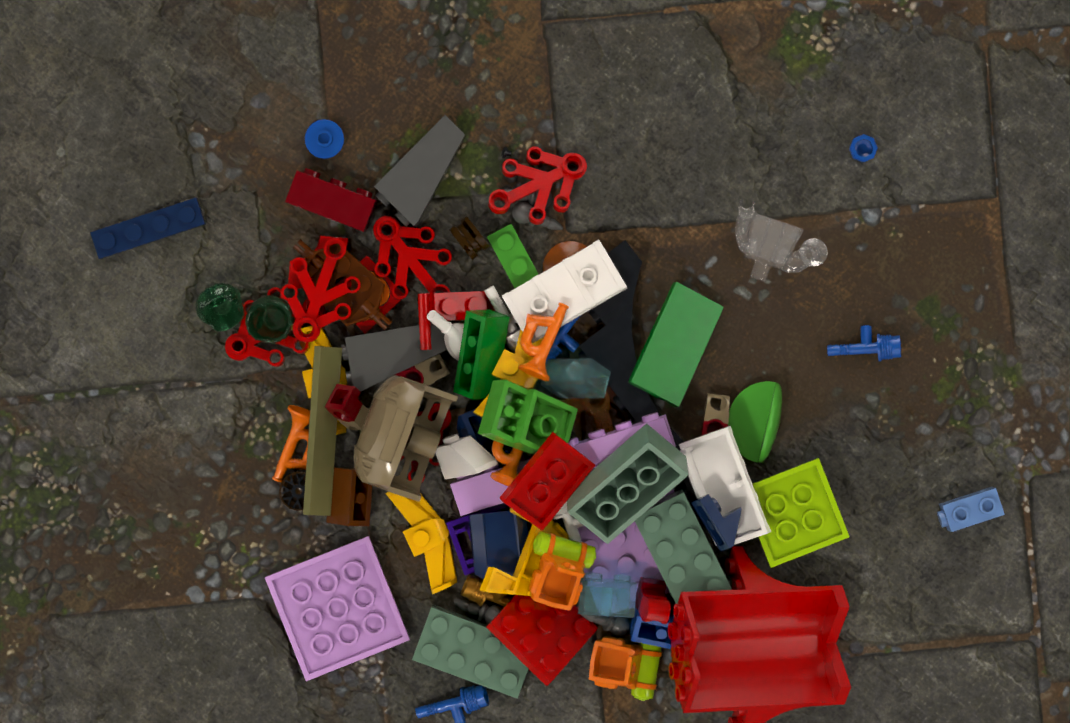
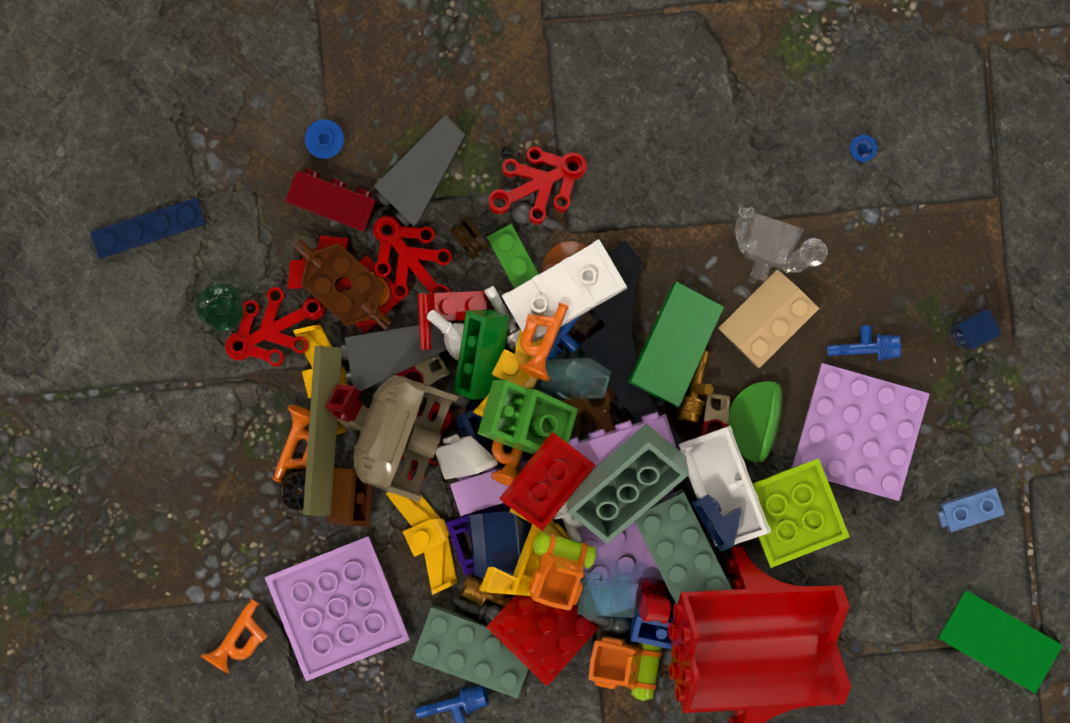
clear green hair [245,295,295,344] -> none
red plant [281,237,361,343] -> none
none -> orange piece [200,598,268,674]
none -> pearl gold piece [676,351,713,424]
none -> tan slope [718,269,819,368]
none -> lavender plate [791,363,929,501]
none -> green tile [937,590,1063,694]
none -> dark blue brick [950,309,1002,350]

